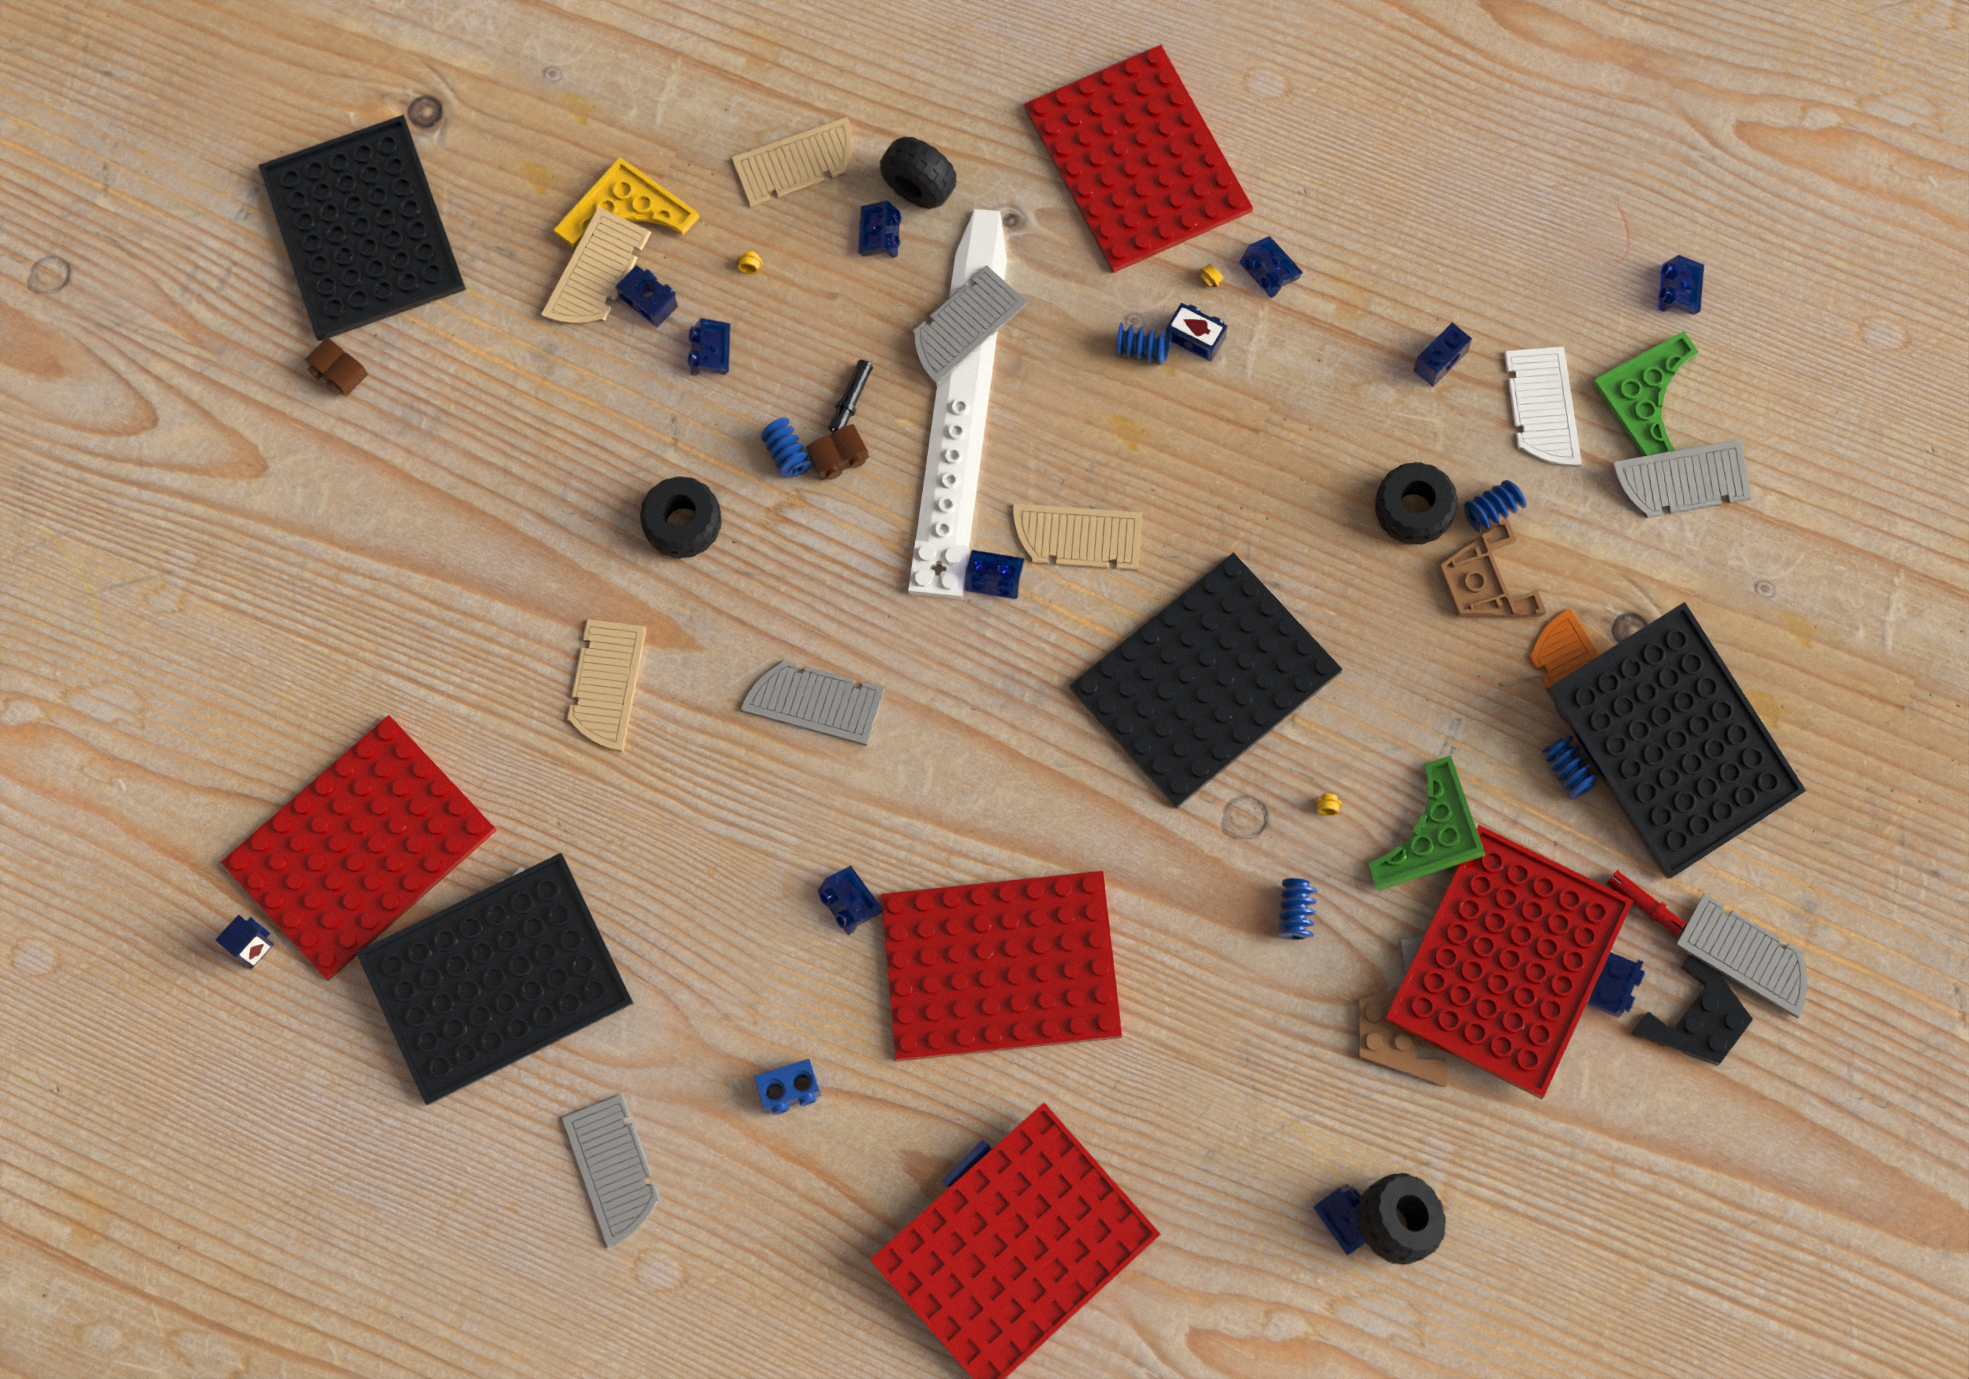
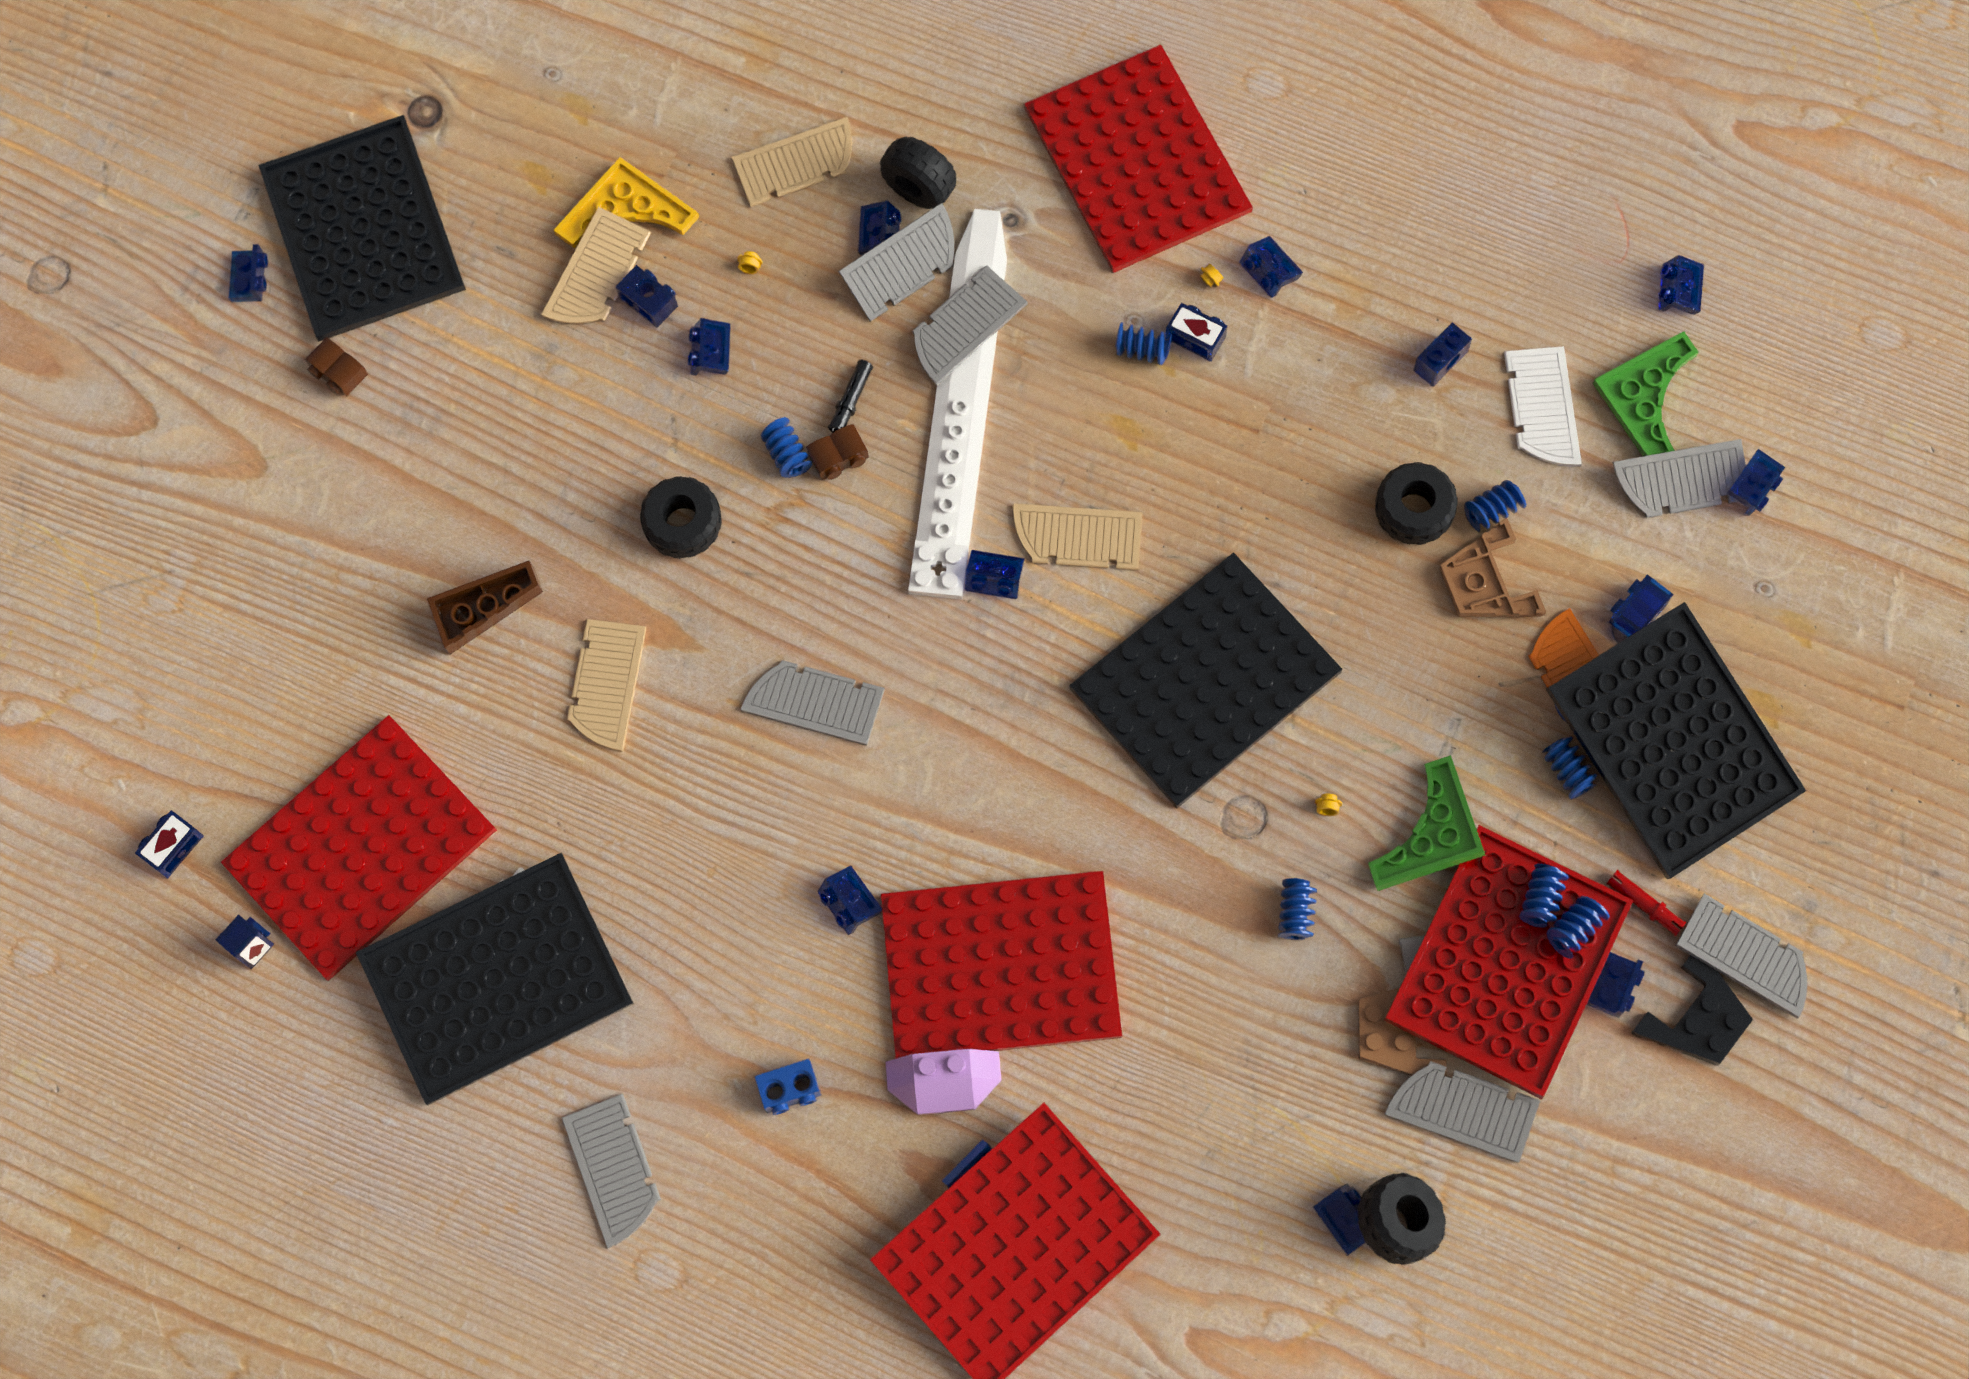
none -> brick [135,810,204,879]
none -> clear blue bracket [229,244,268,302]
none -> reddish brown wedge [427,561,543,654]
none -> light grey piece [838,203,954,322]
none -> lavender wedge [886,1049,1001,1115]
none -> light grey piece [1385,1061,1540,1163]
none -> blue piece [1519,864,1569,928]
none -> blue piece [1547,896,1610,958]
none -> clear blue brick [1609,574,1674,637]
none -> clear blue bracket [1727,449,1785,516]

